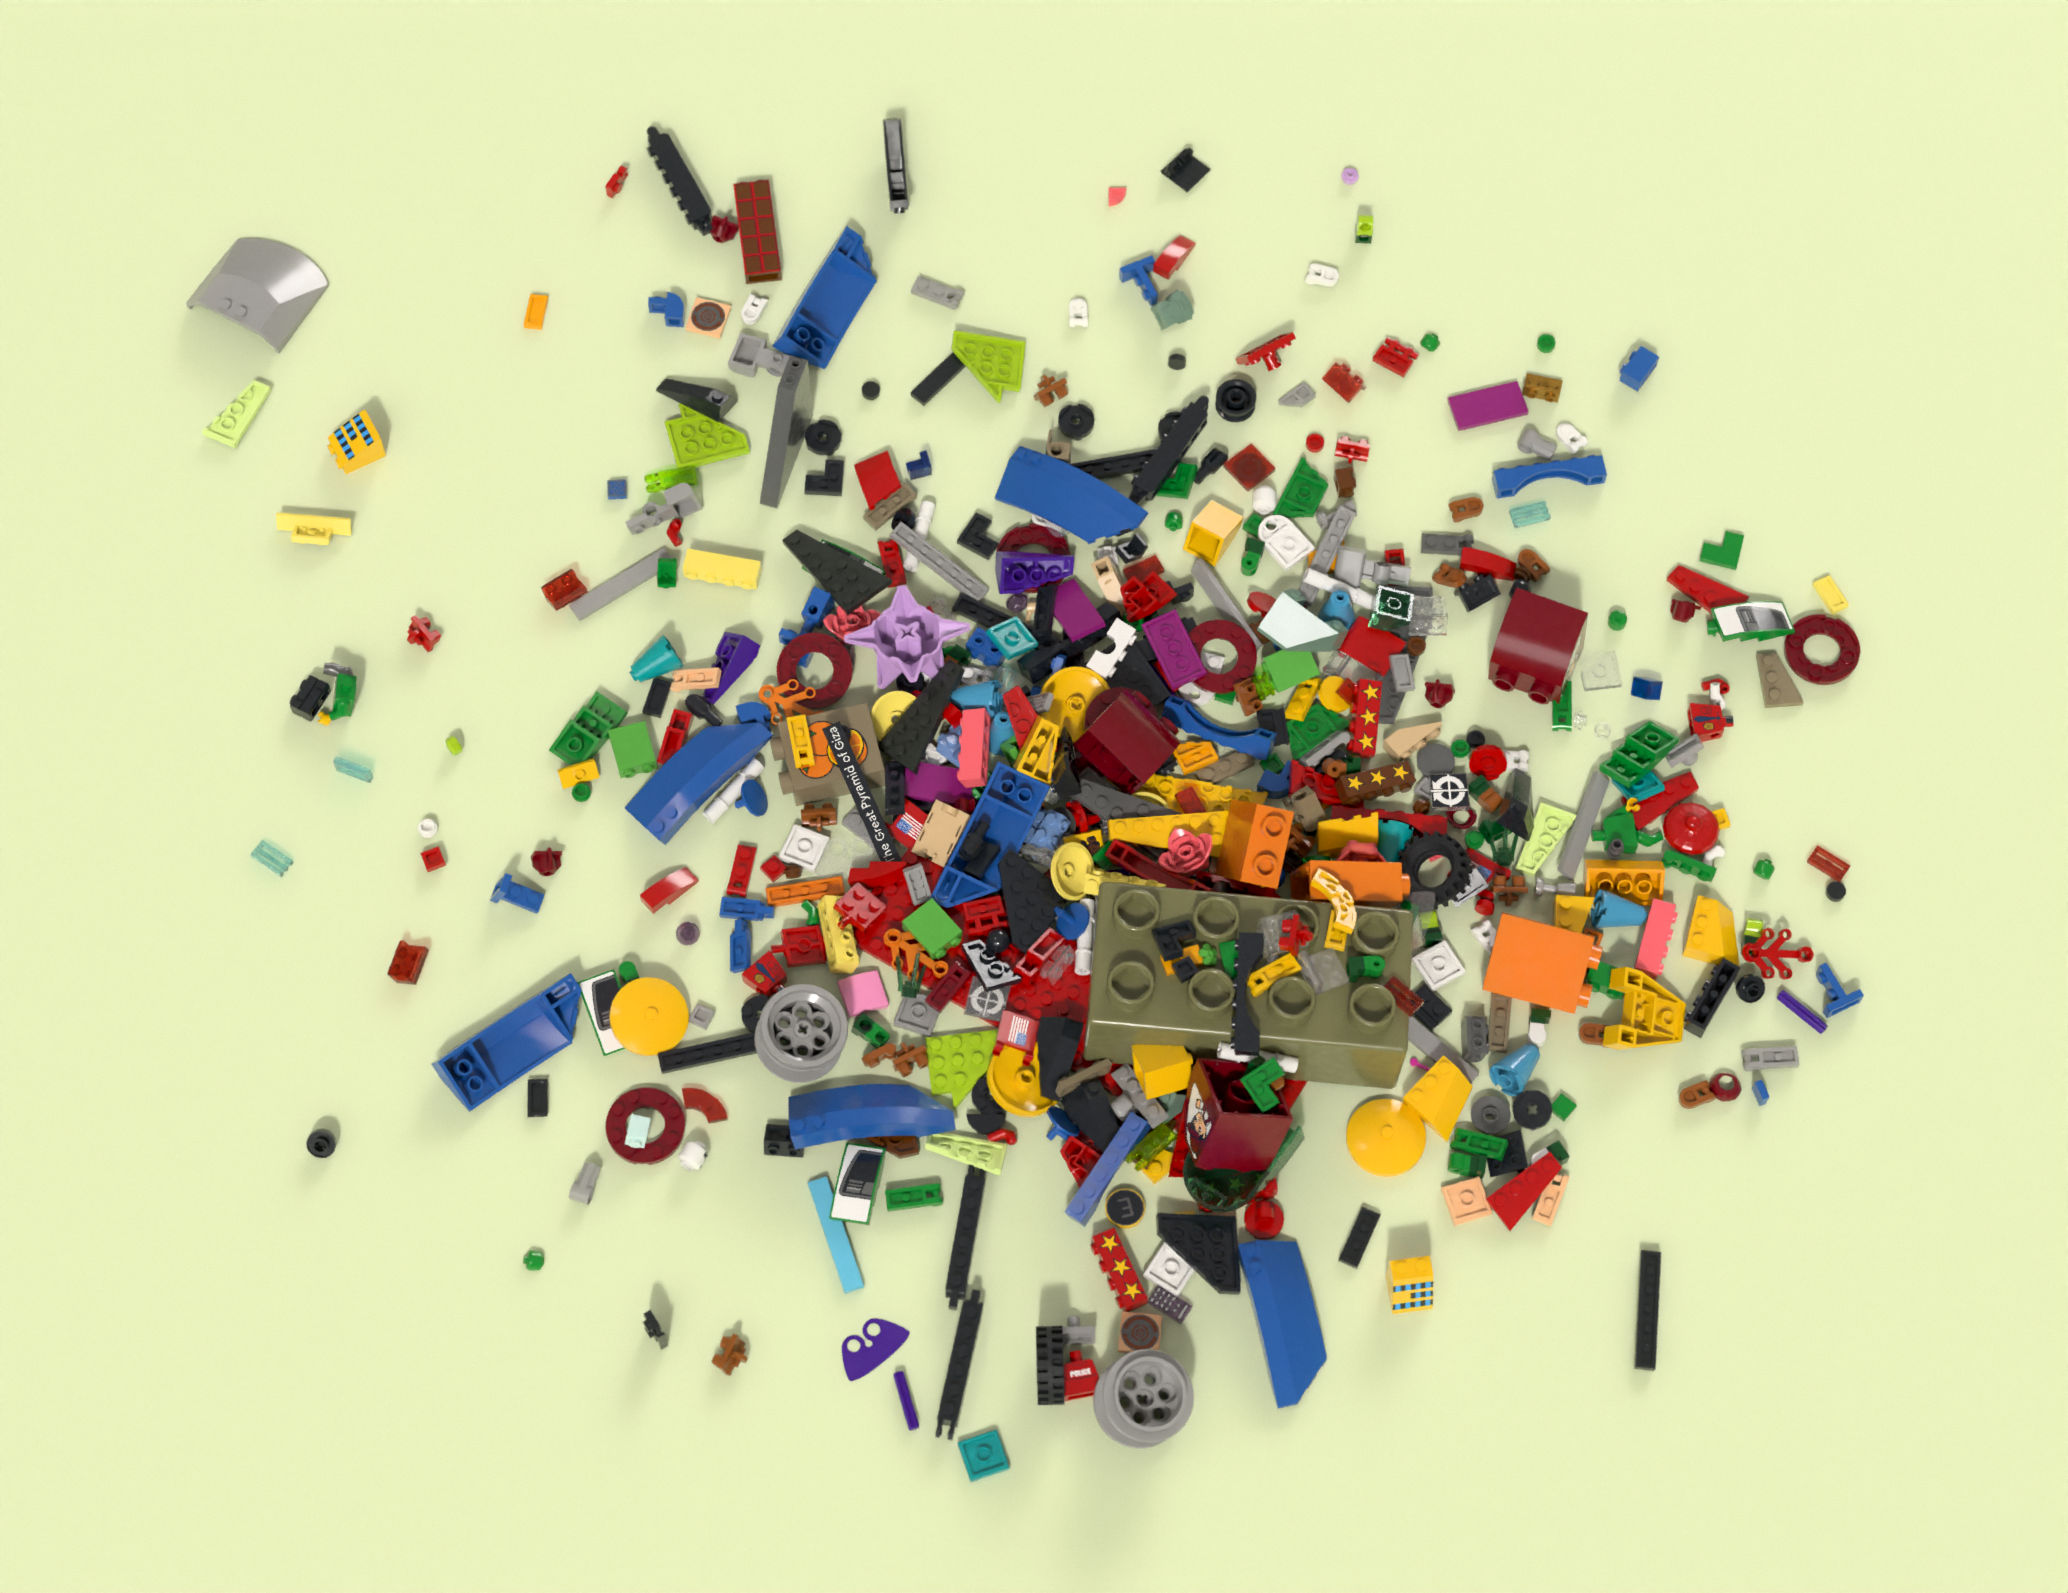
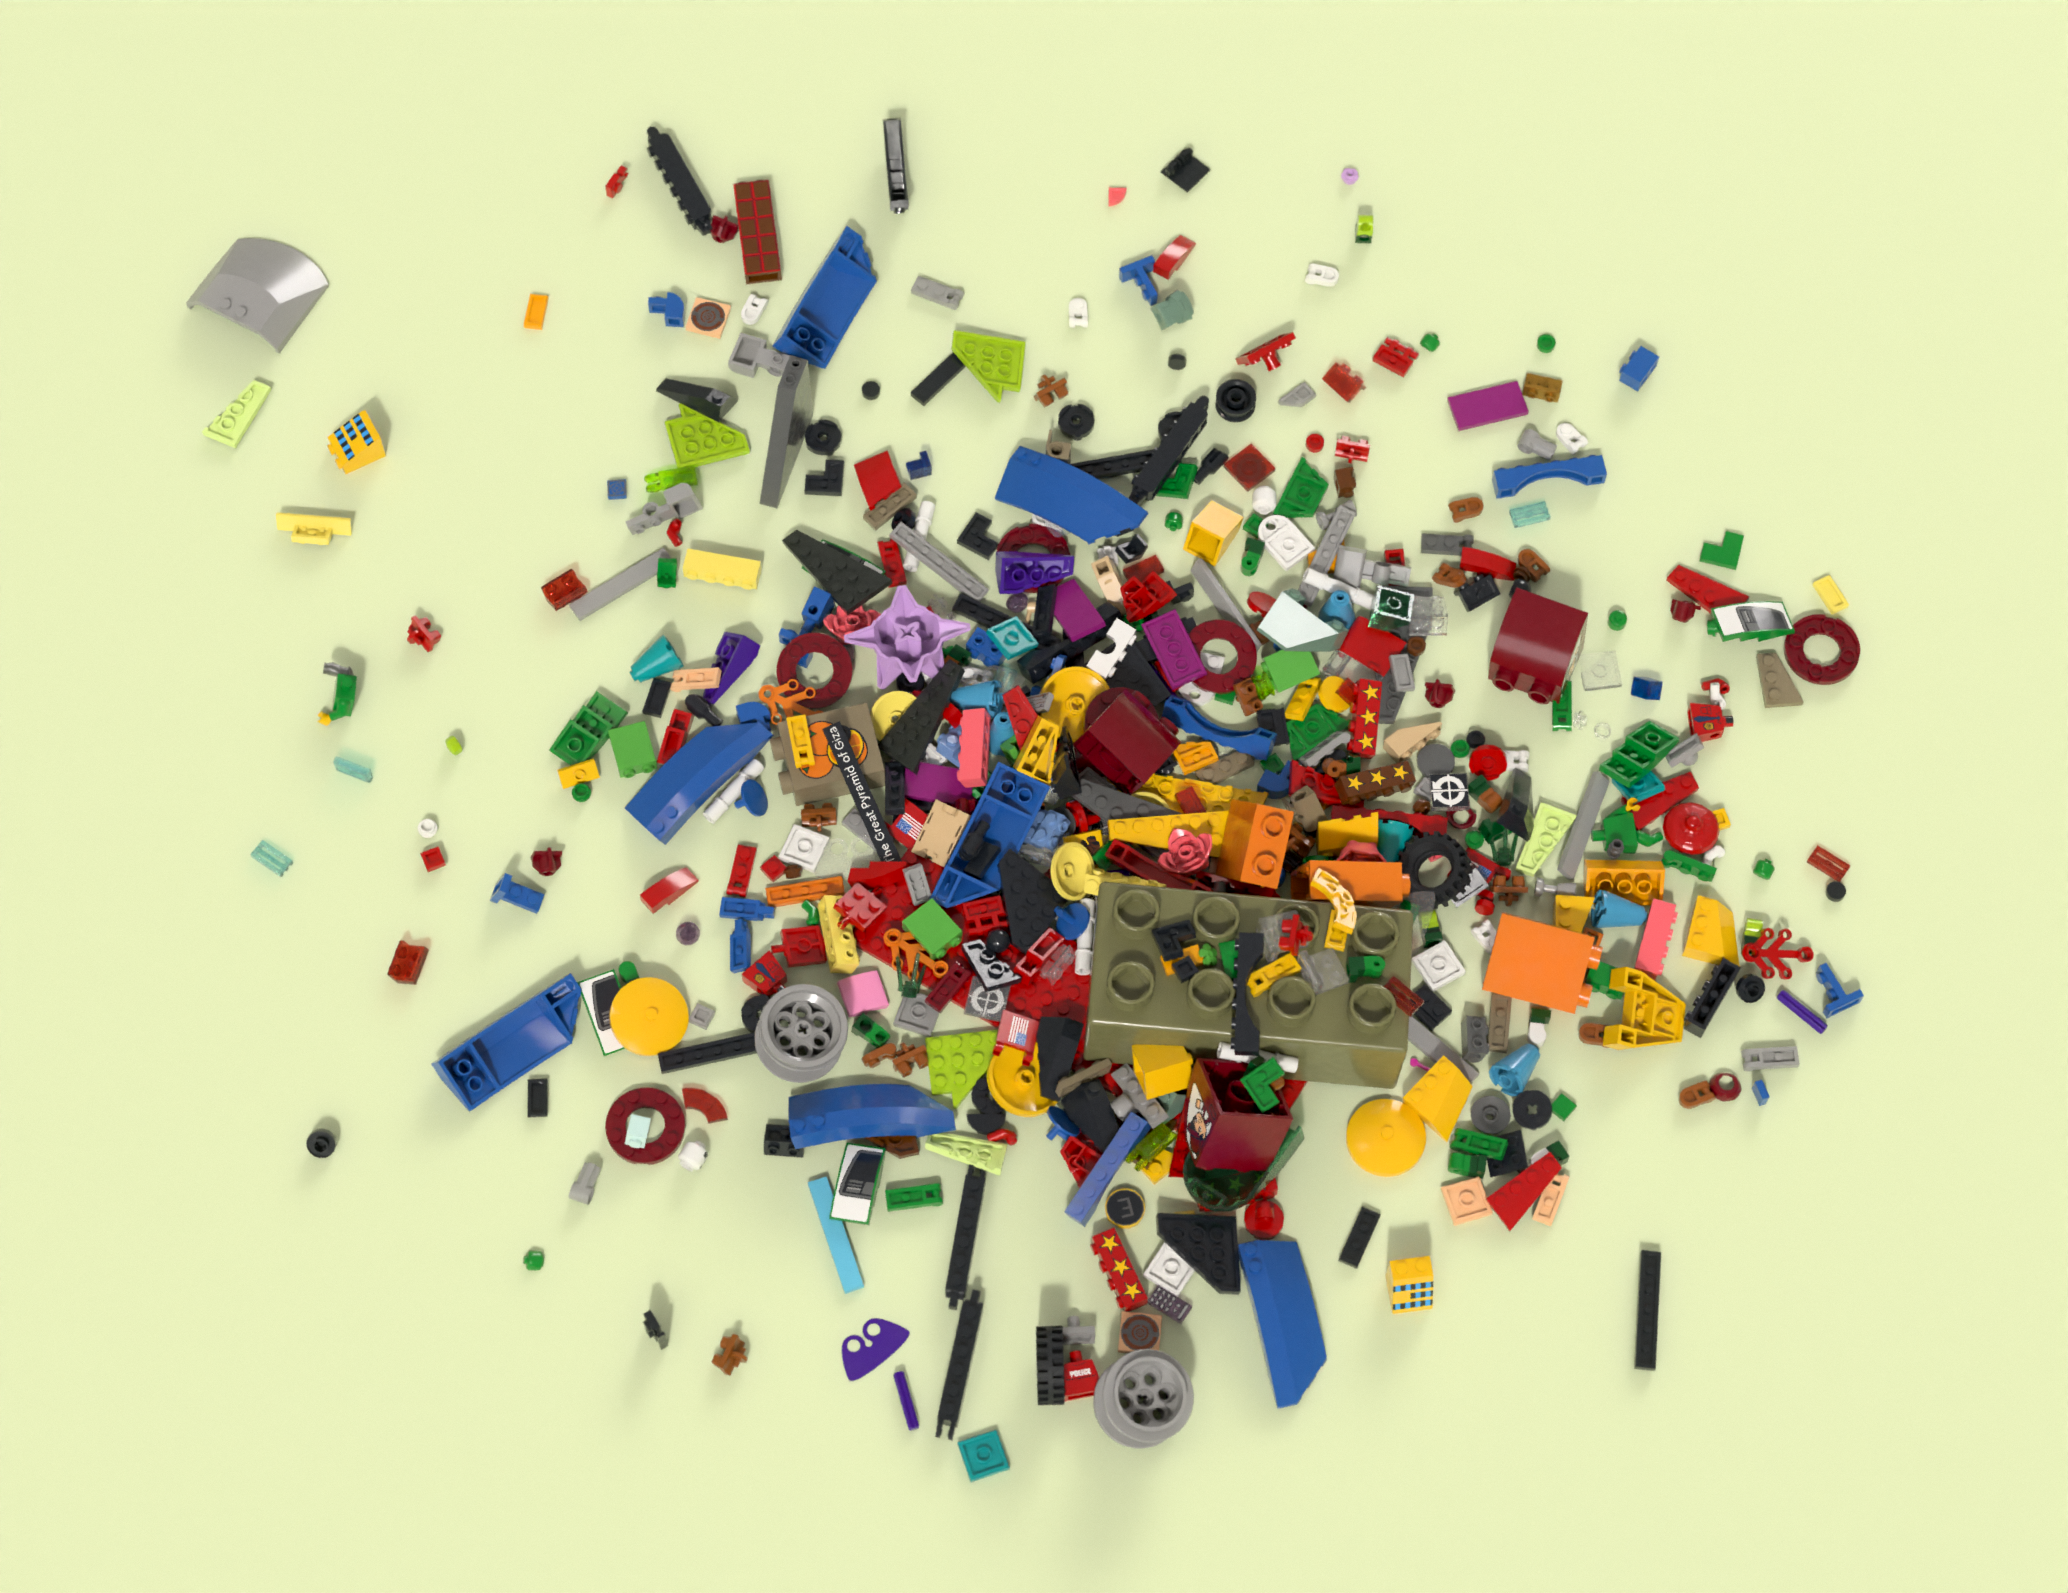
black brick [290,675,331,722] -> none

